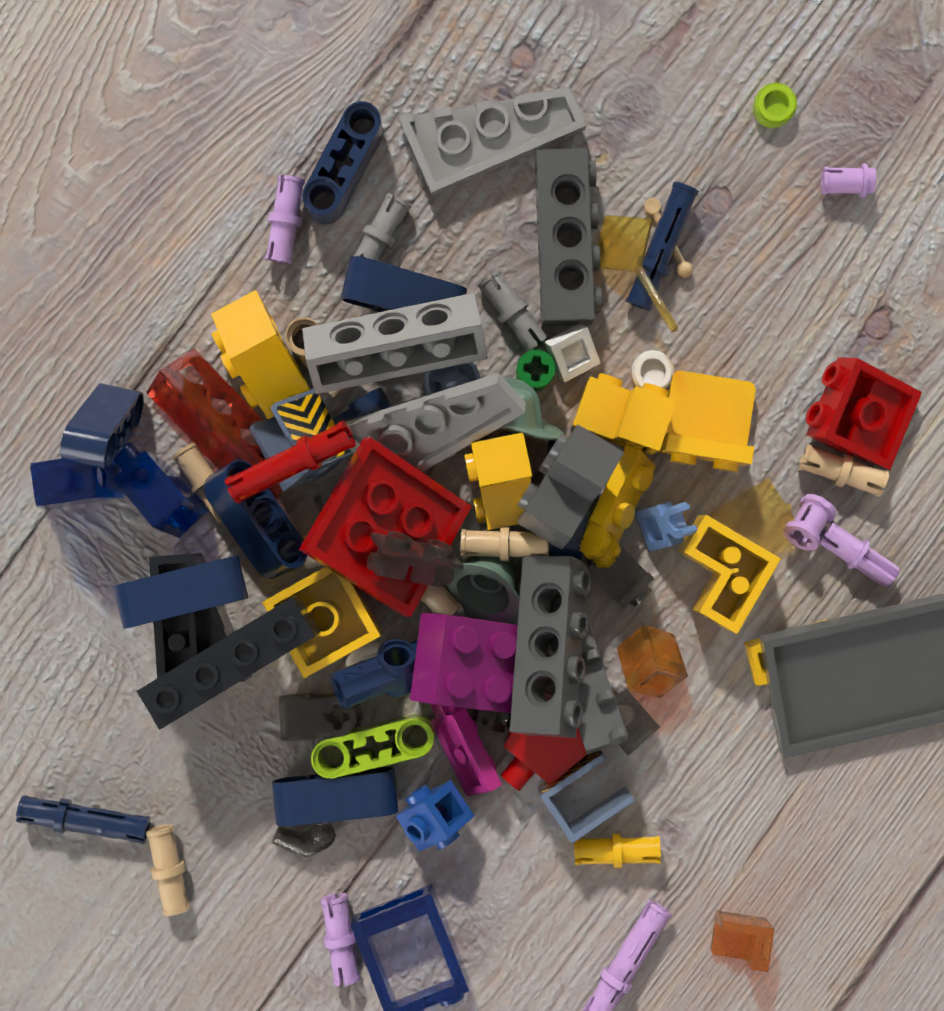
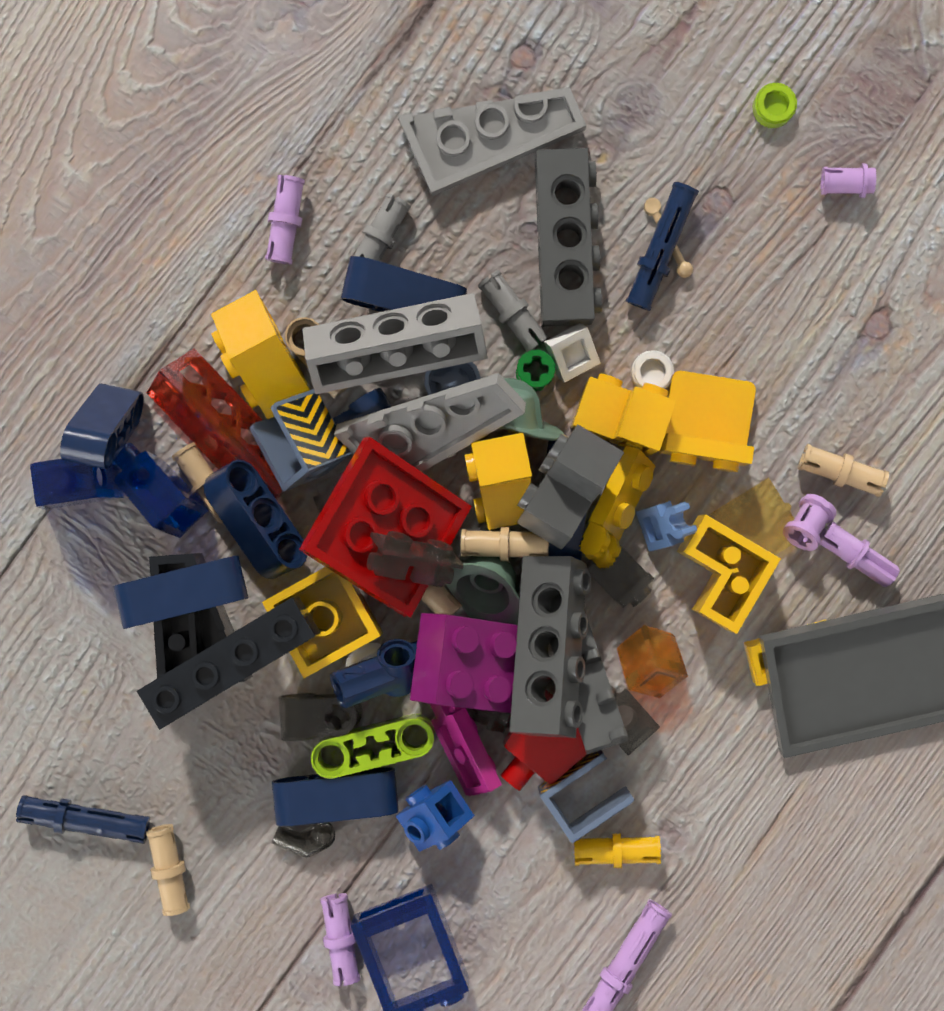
red pin [225,420,356,504] -> none
dark blue beam [302,101,384,224] -> none
clear yellow piece [598,215,678,332] -> none
clear orange panel [710,910,775,972] -> none
red plate [806,357,922,470] -> none

